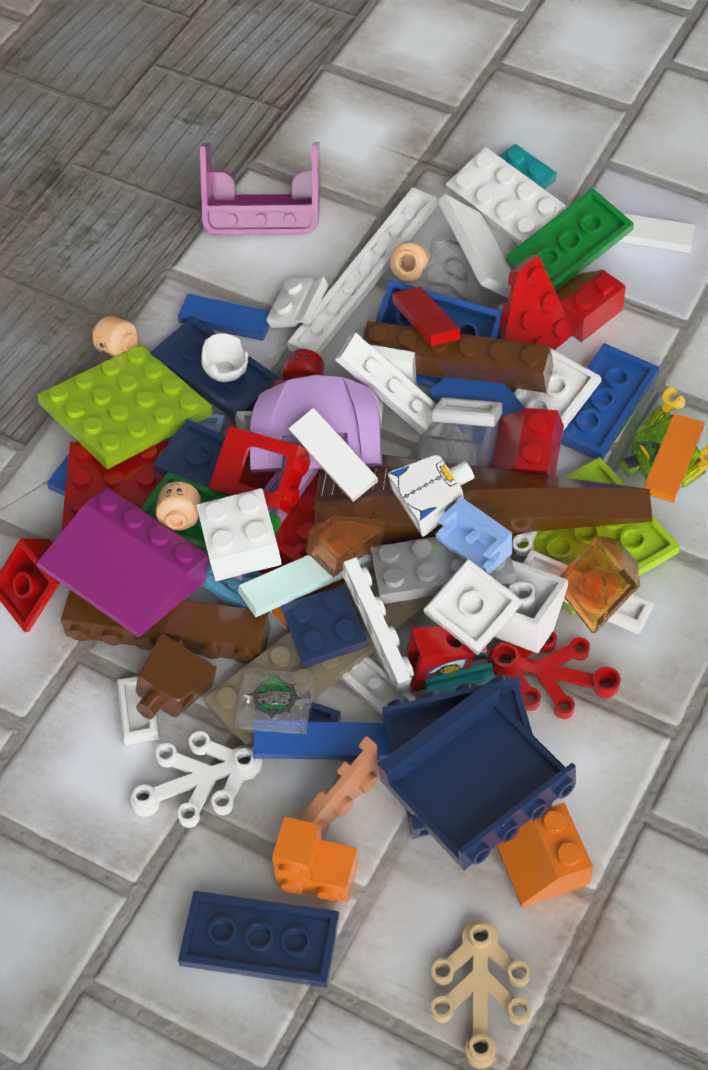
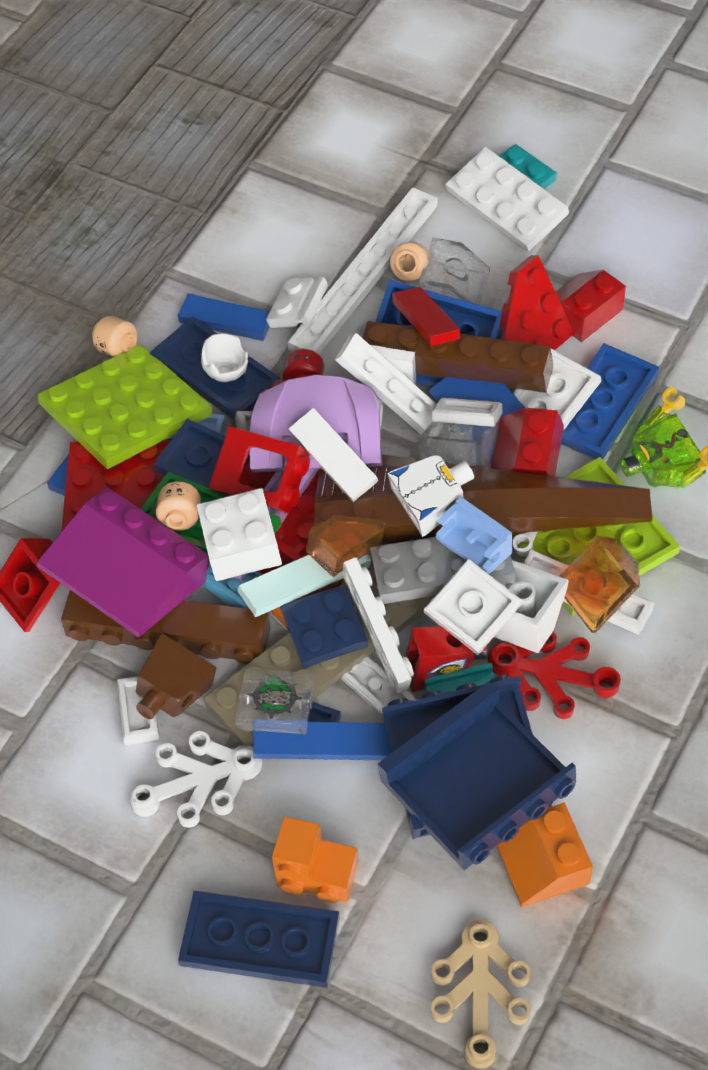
windscreen [200,142,321,235] -> none
nougat wing [297,736,379,838] -> none
white tile [438,194,512,299] -> none
green plate [506,188,634,291] -> none
white tile [619,213,696,253] -> none
orange tile [644,413,705,503] -> none

